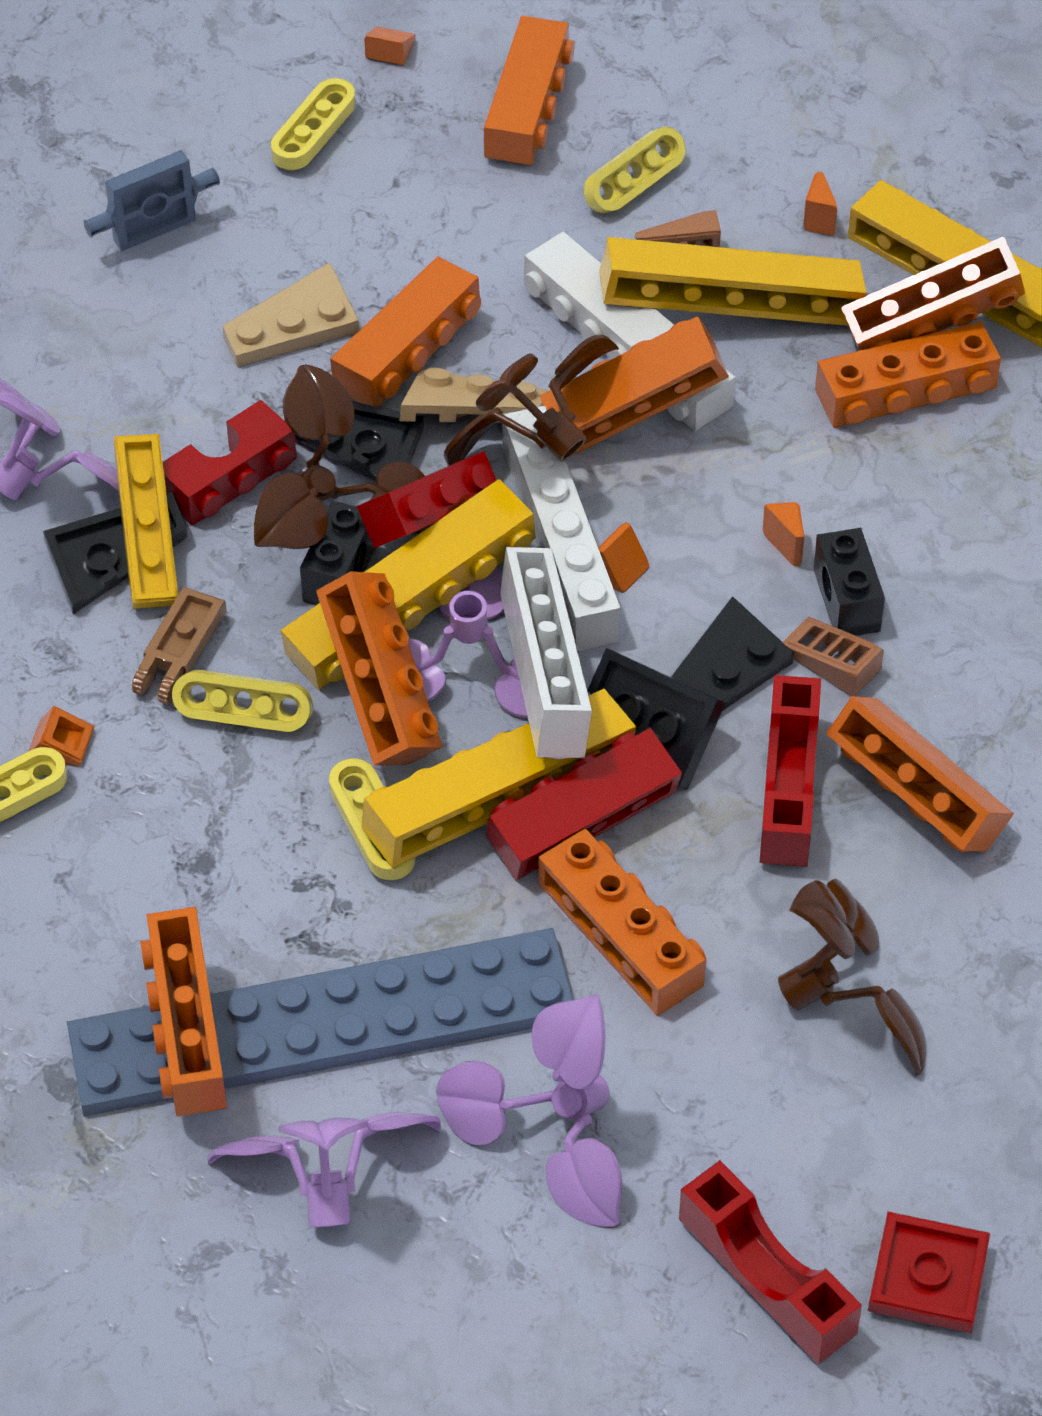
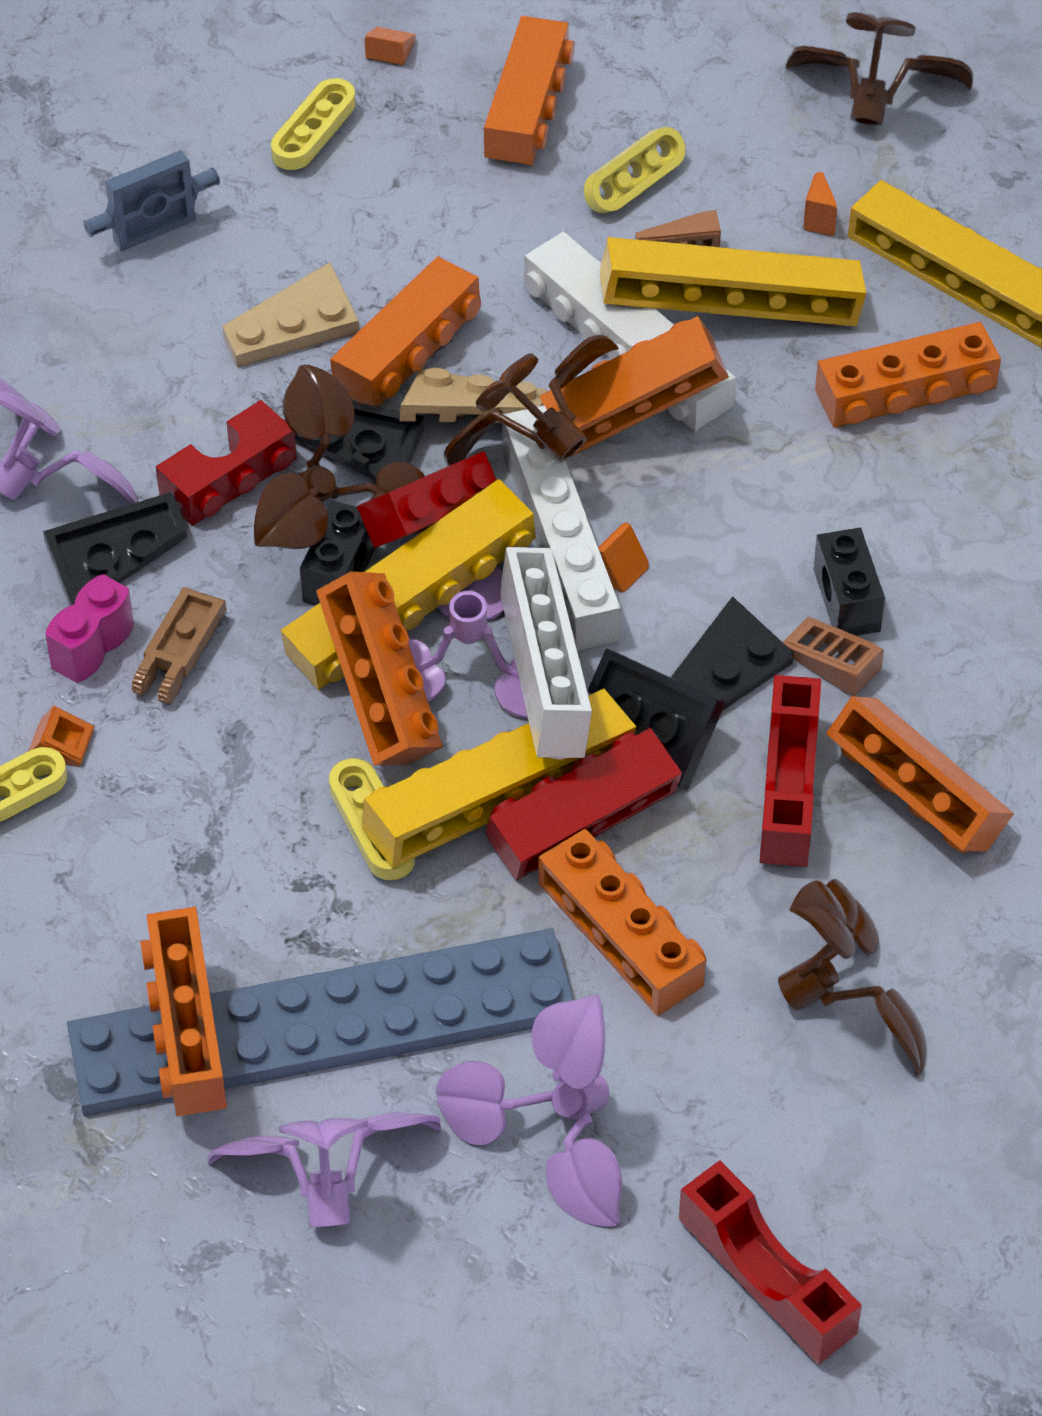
yellow tile [113,433,178,609] -> none
light yellow plate [172,670,313,732] -> none
orange slope [762,502,805,566] -> none
orange brick [841,237,1026,351] -> none
red plate [868,1211,990,1333] -> none
none -> dark pink brick [45,574,134,683]
none -> reddish brown plant [786,12,973,125]

